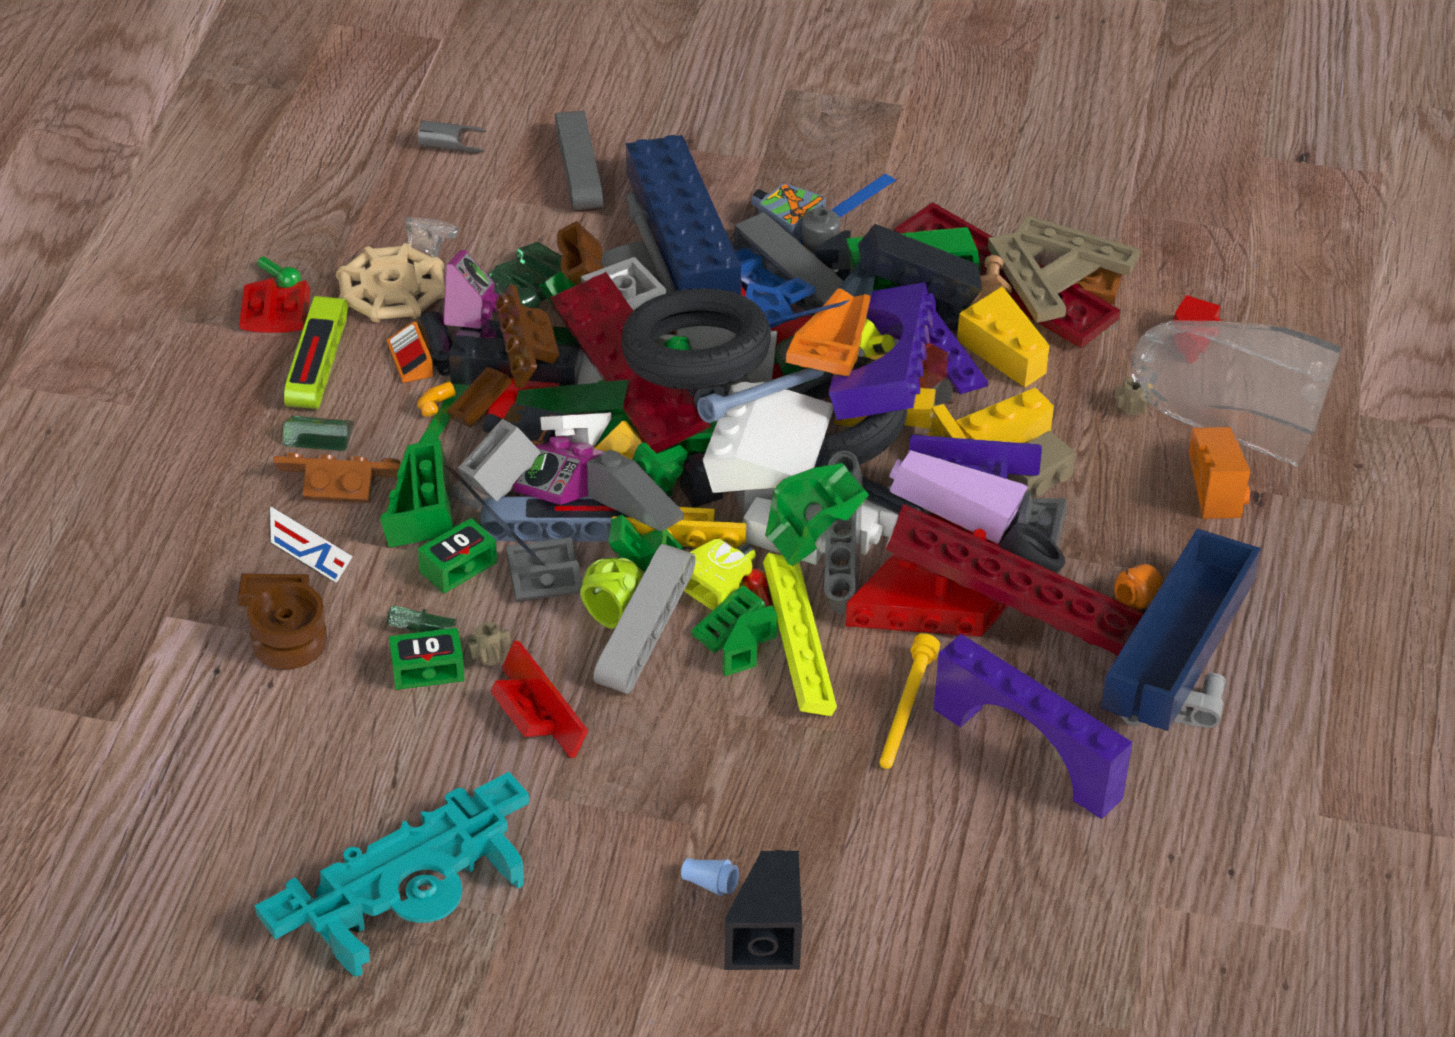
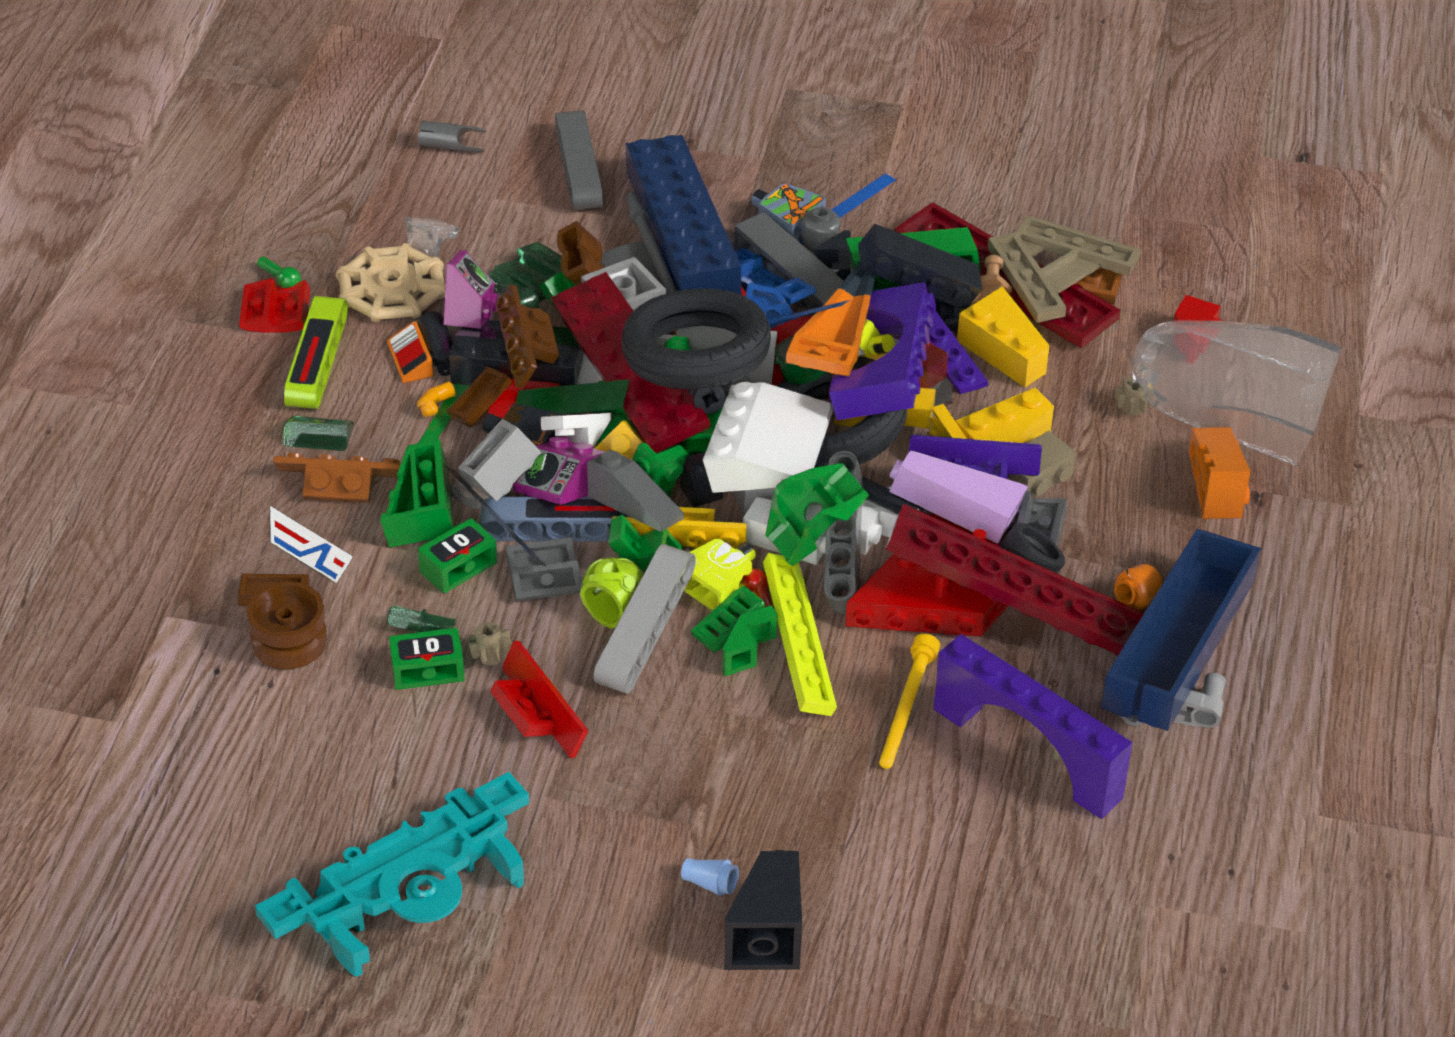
sand blue piece [697,368,824,423] -> none

